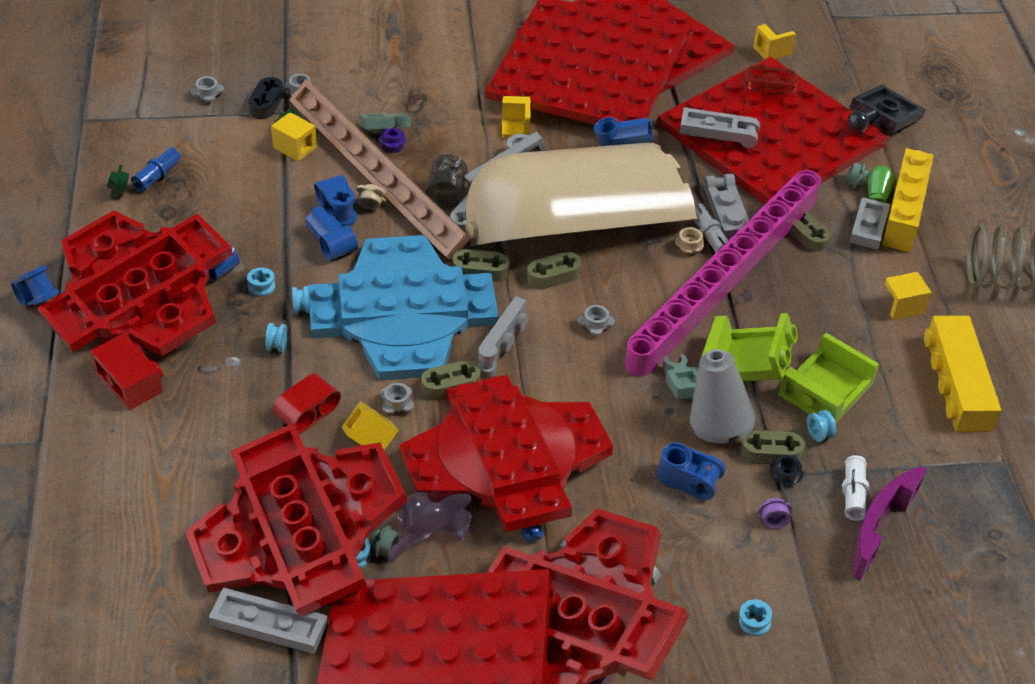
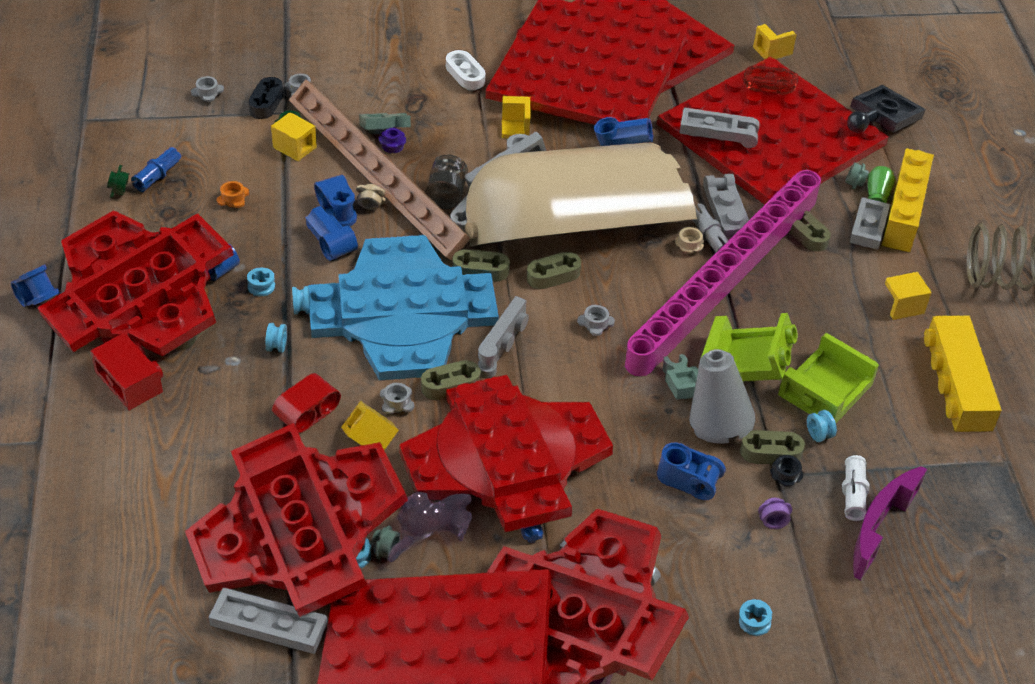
none -> orange plate [216,181,249,208]
none -> white plate [446,50,486,91]

